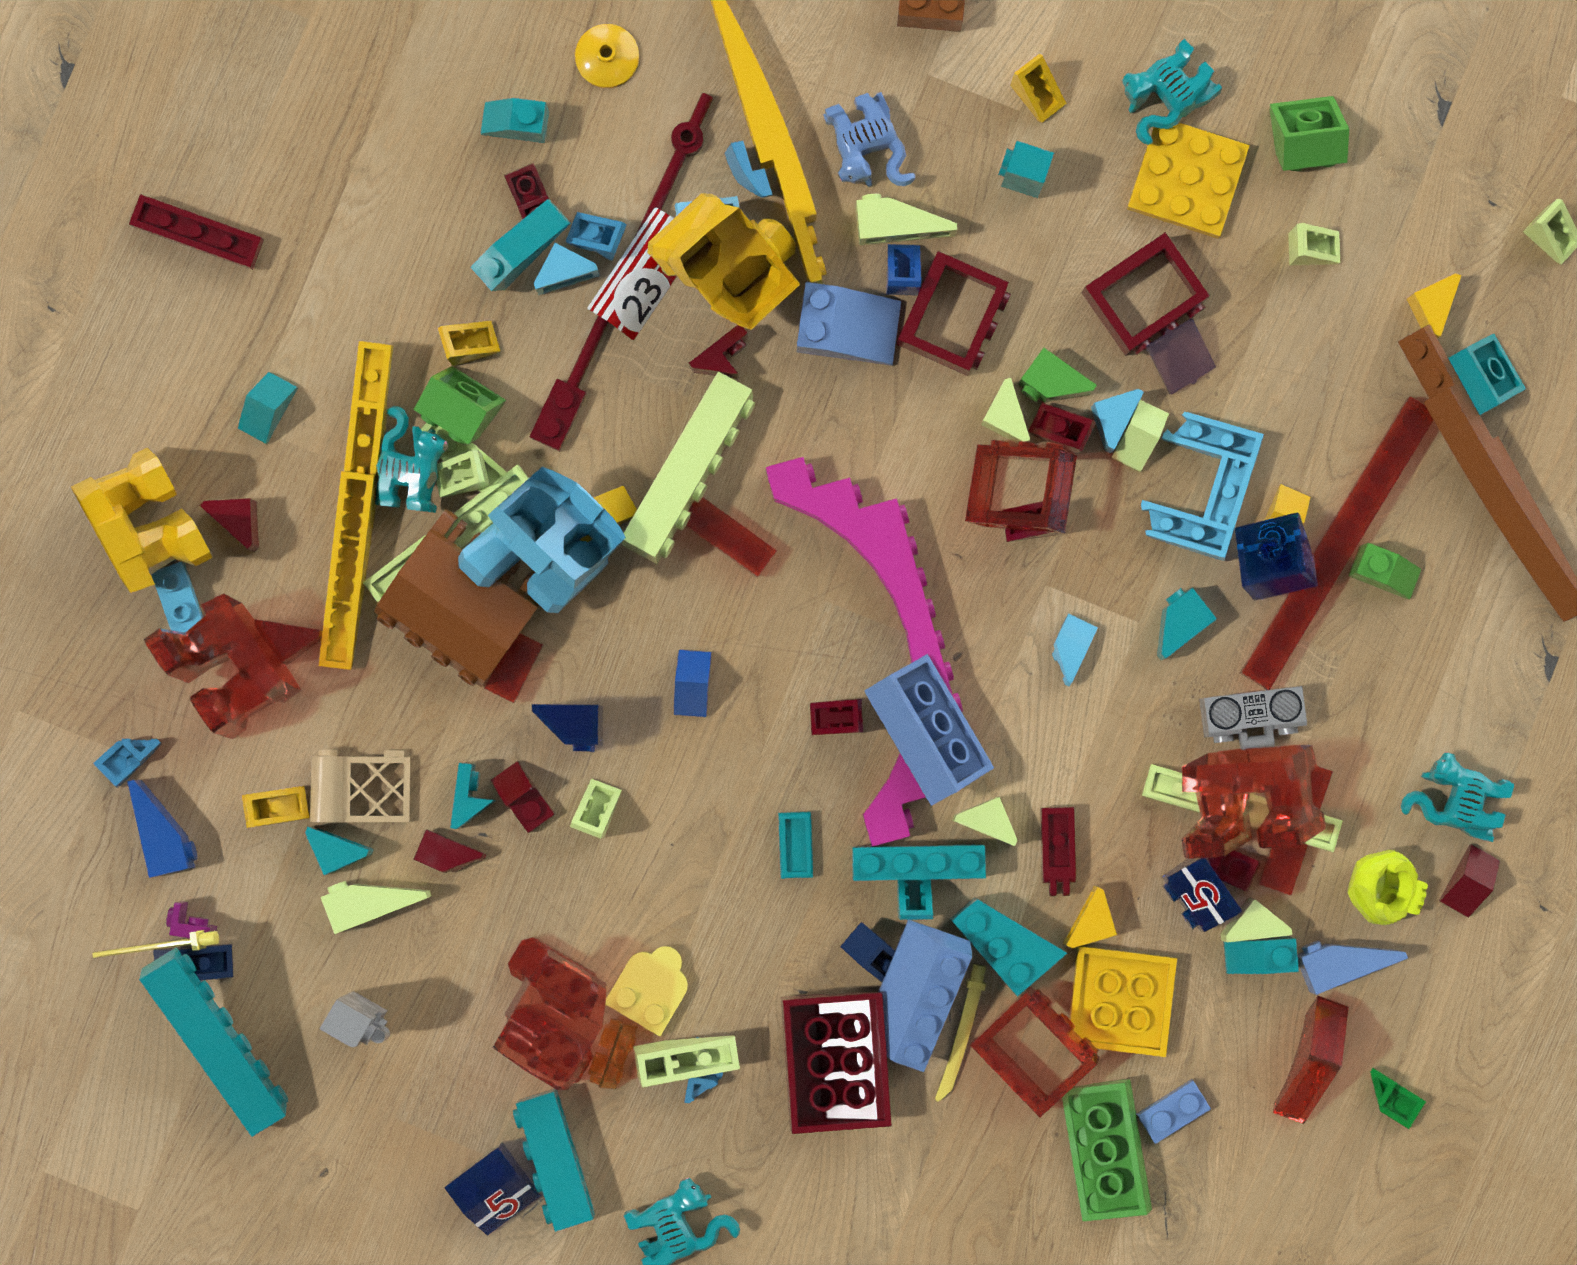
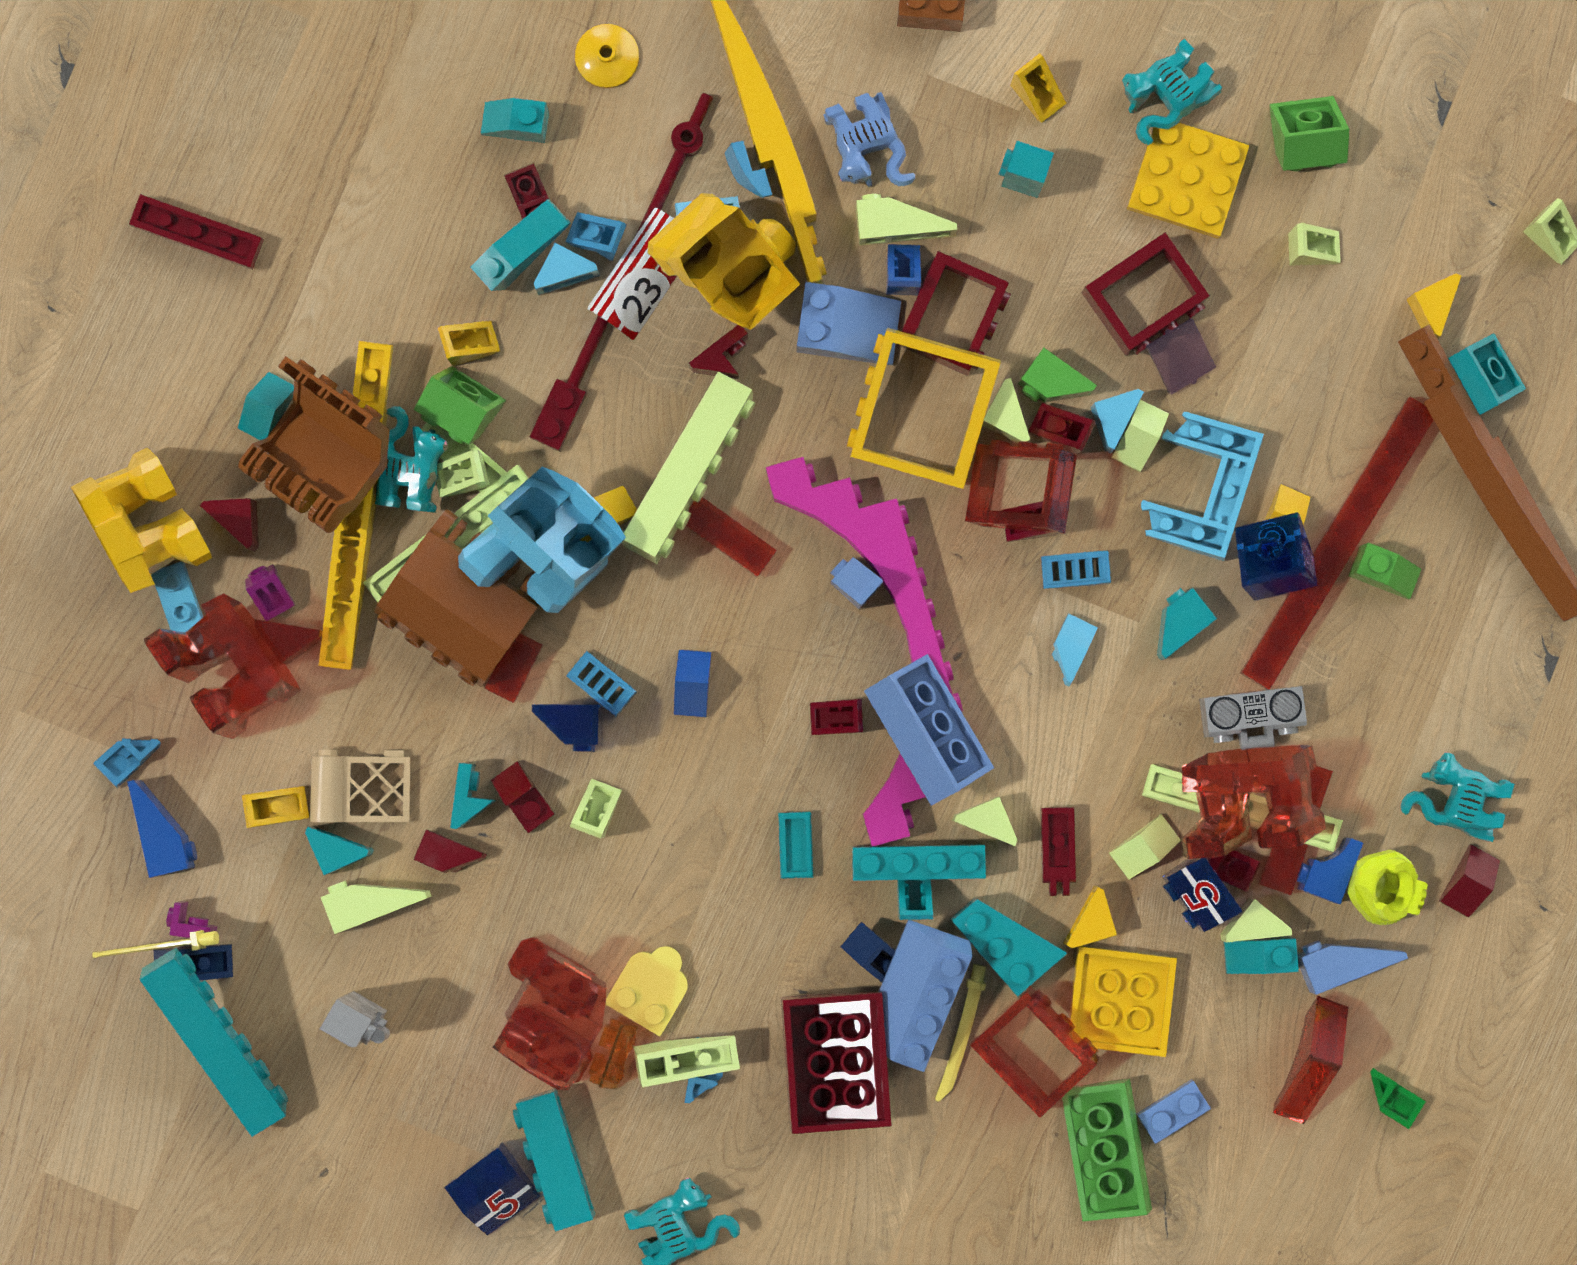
none -> dark orange hinge [238,356,390,533]
none -> magenta bracket [245,564,295,621]
none -> dark azure slope [566,651,637,717]
none -> medium blue slope [831,557,883,609]
none -> yellow window [846,328,1001,489]
none -> dark azure slope [1041,550,1111,589]
none -> yellowish green slope [1109,814,1181,879]
none -> blue arch [1296,837,1363,905]

